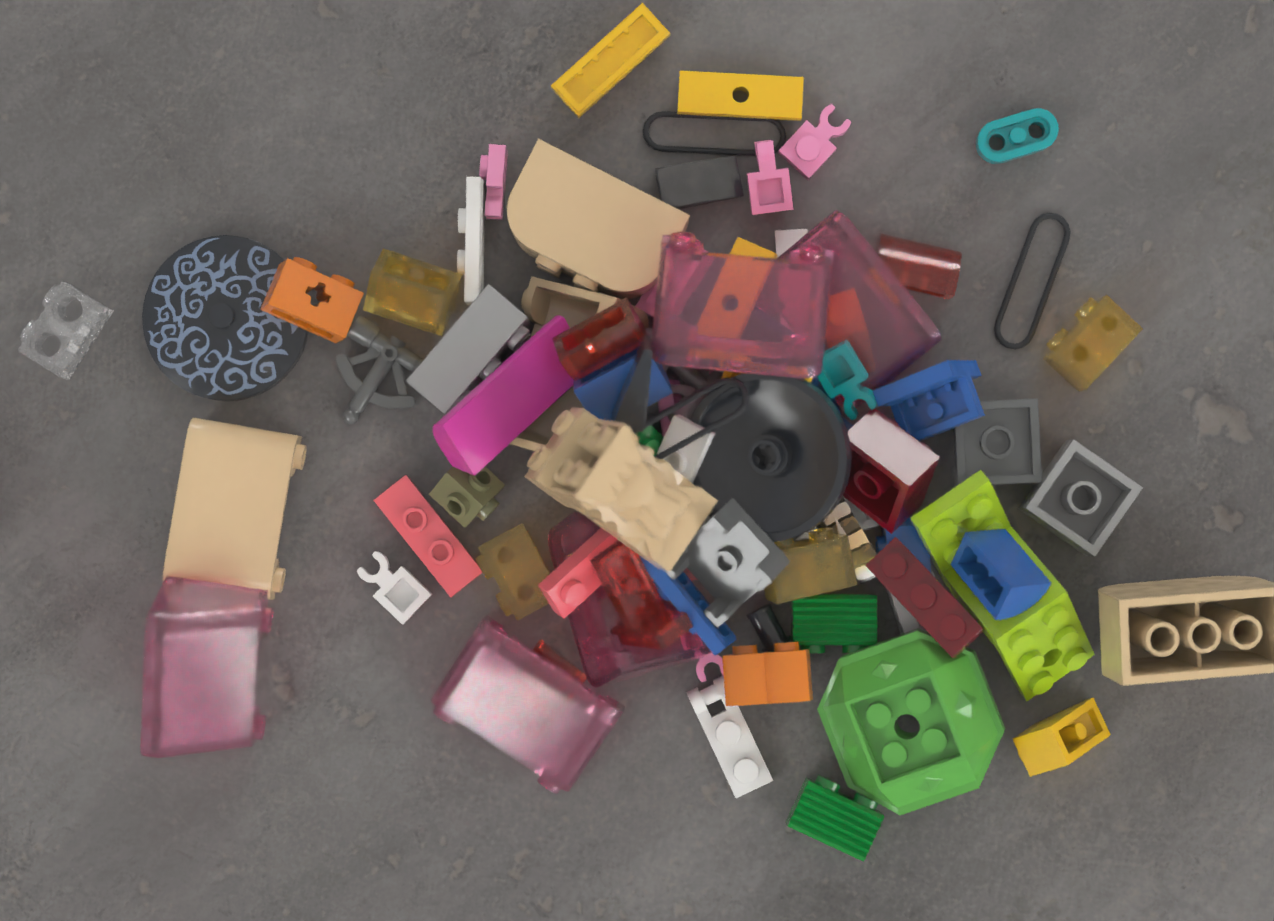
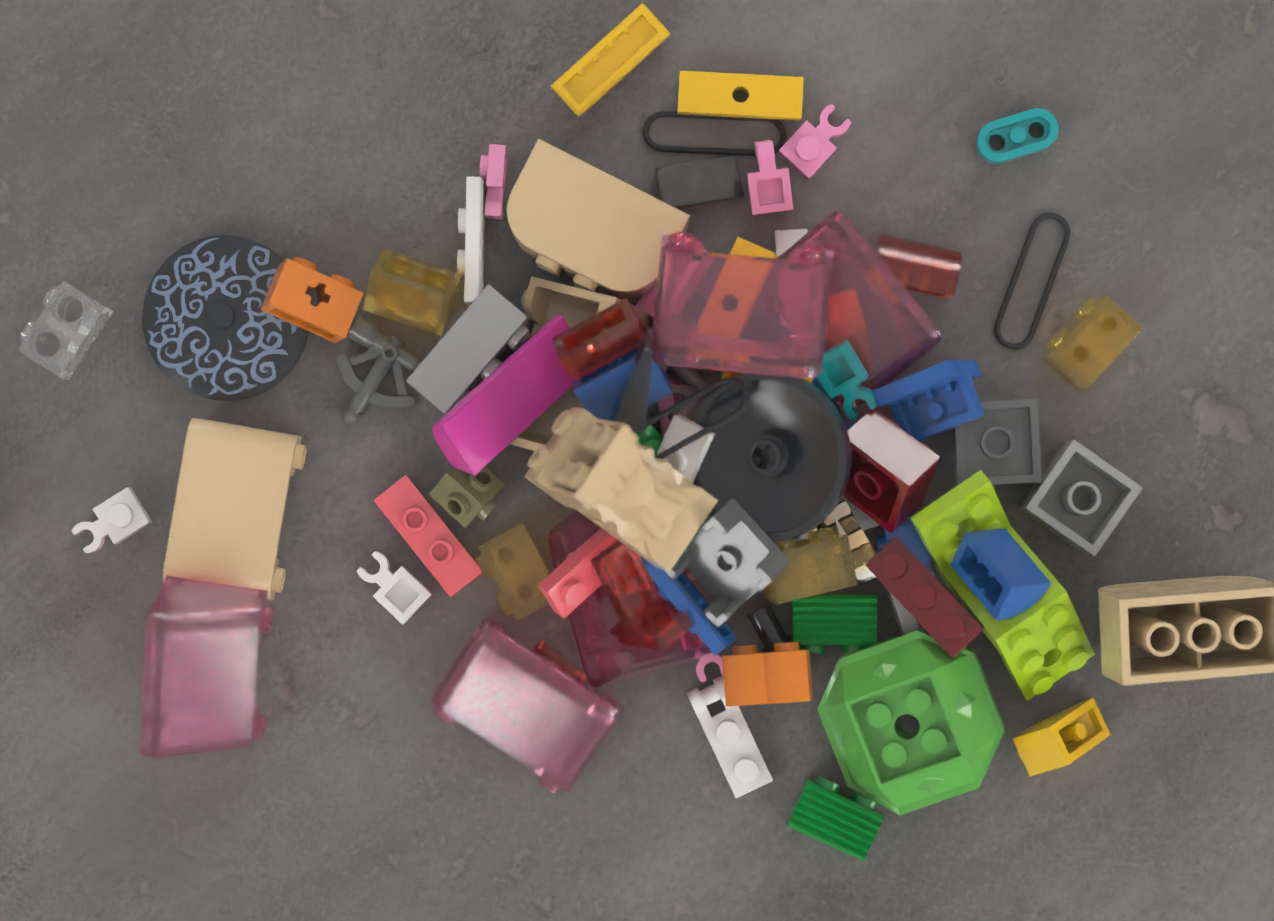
none -> white plate [72,487,152,553]

